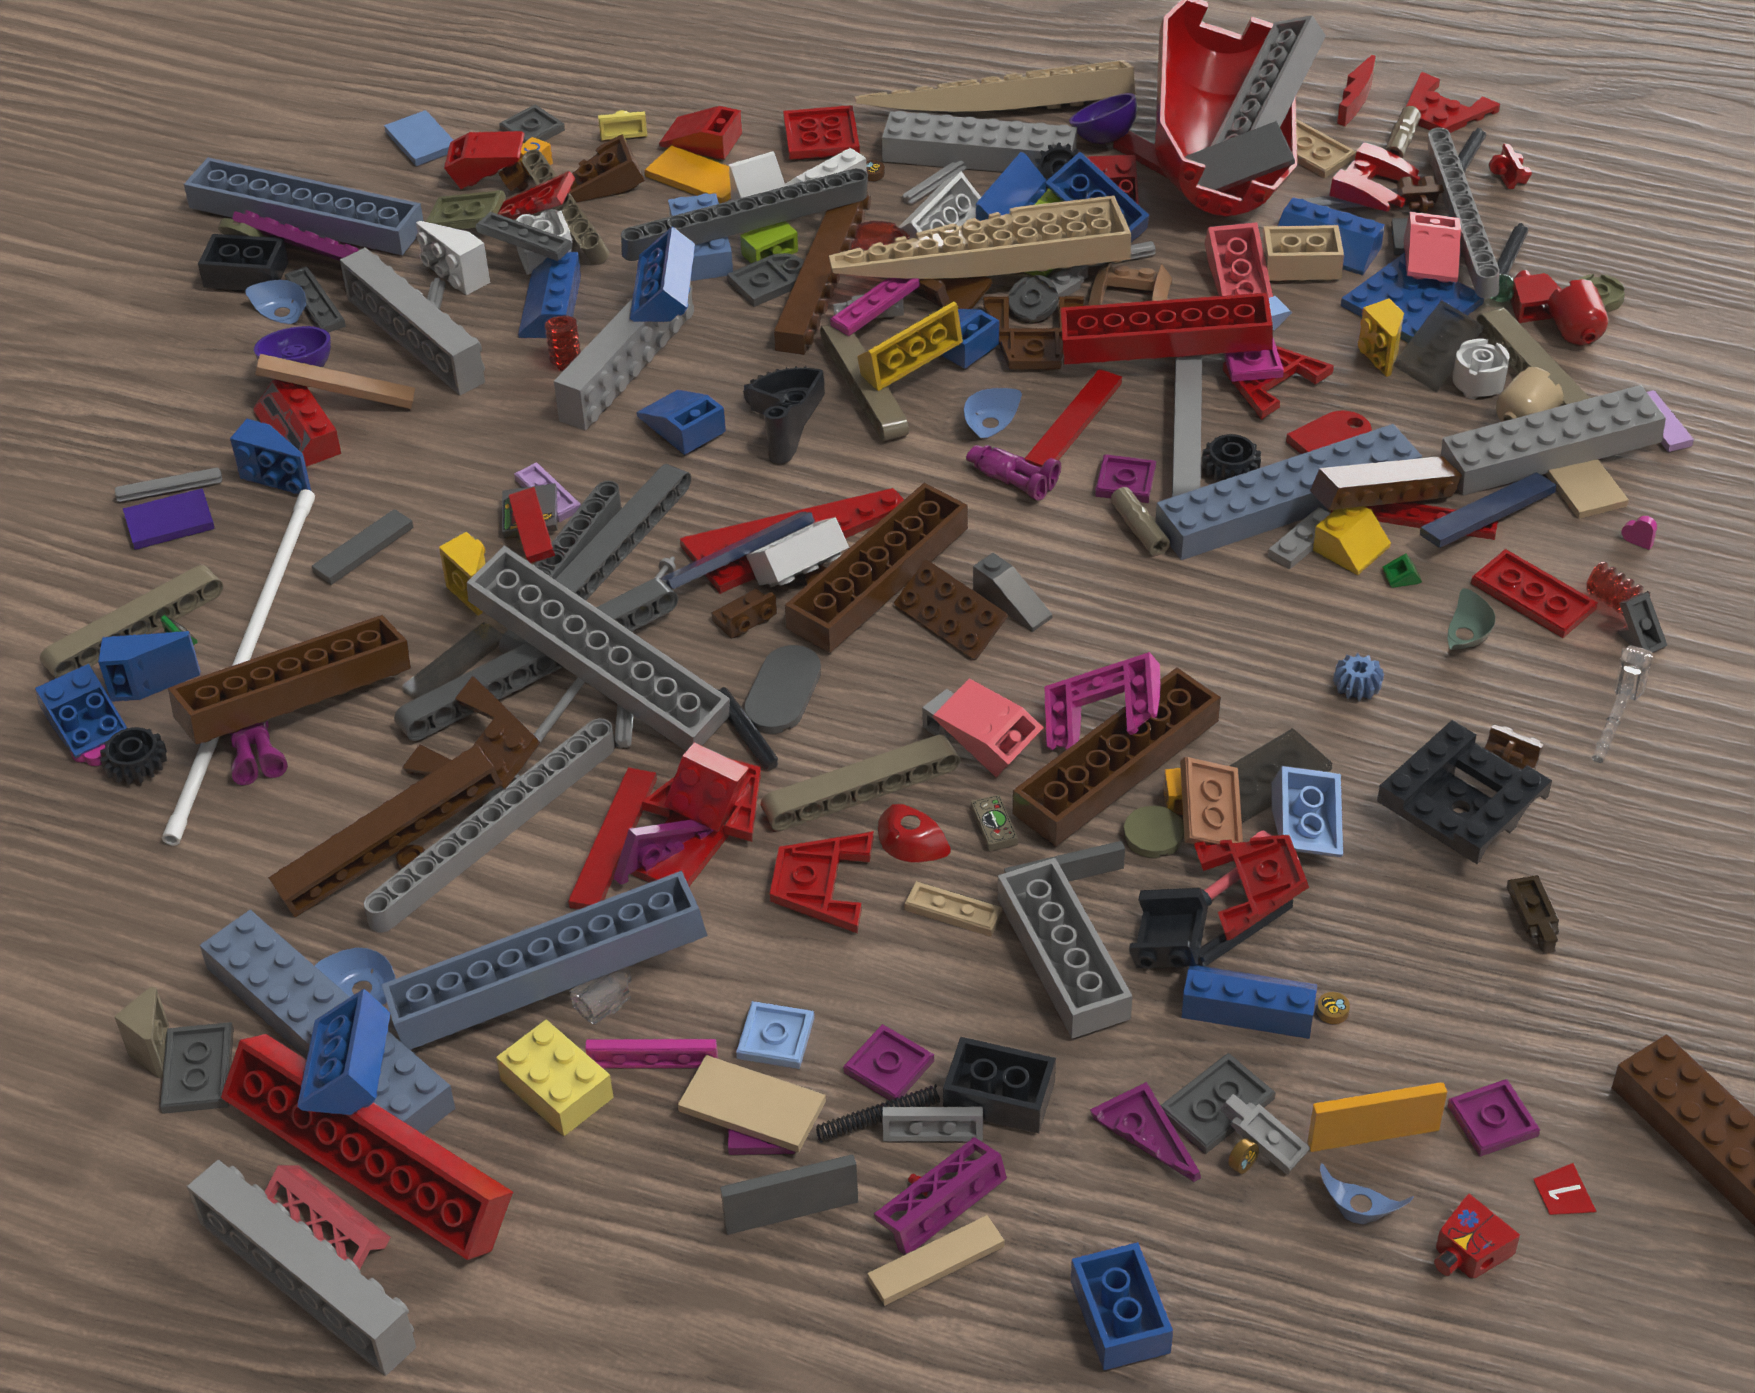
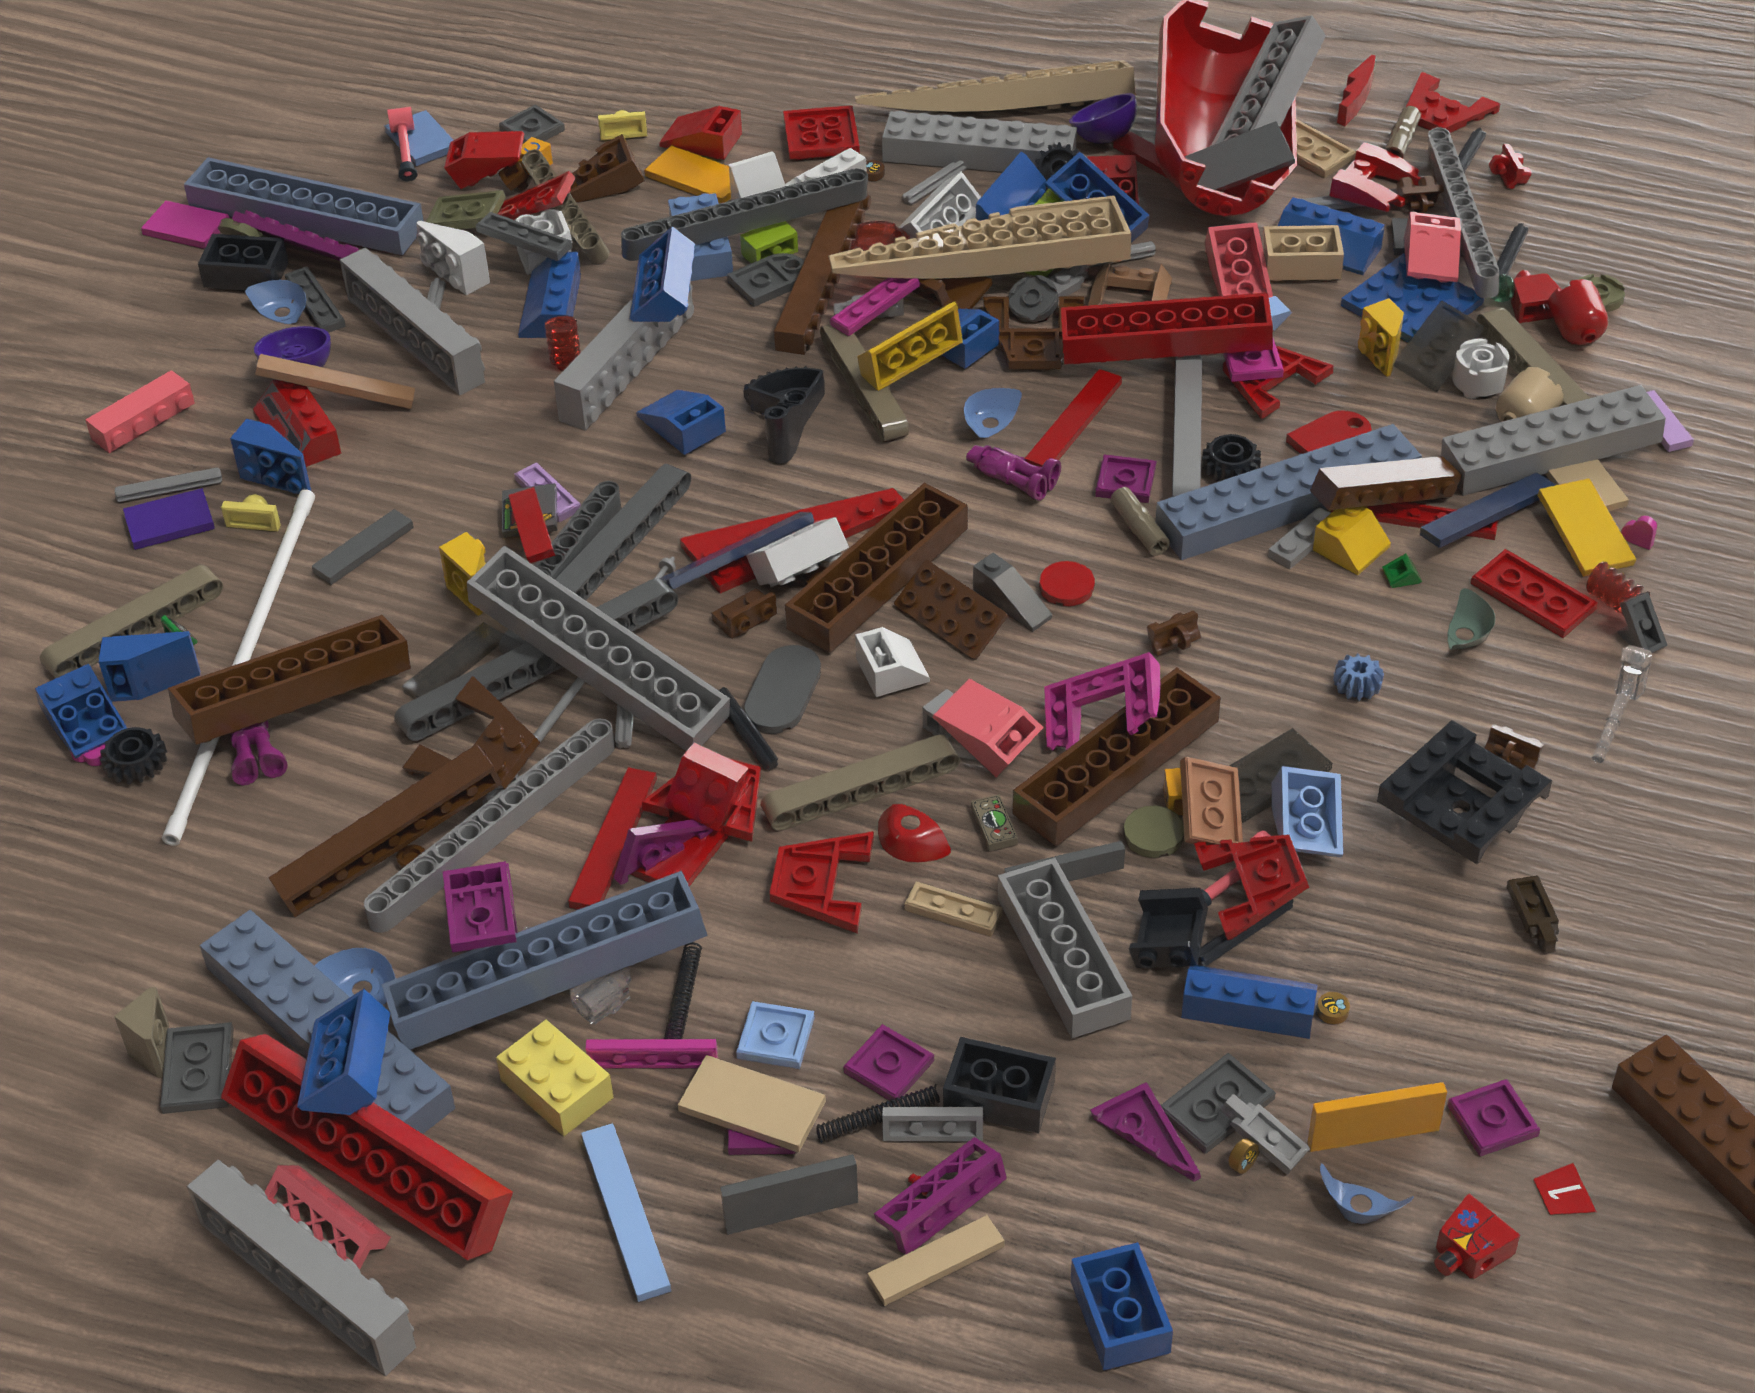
none -> coral brick [86,370,195,453]
none -> dark pink tile [141,201,229,249]
none -> light yellow tile [221,494,281,532]
none -> coral piece [387,107,418,182]
none -> magenta bracket [442,861,518,953]
none -> light blue tile [581,1123,671,1302]
none -> black piece [664,942,702,1039]
none -> white slope [855,627,930,697]
none -> red tile [1039,561,1095,607]
none -> reddish brown hips [1147,611,1201,656]
none -> yellow tile [1538,478,1636,577]

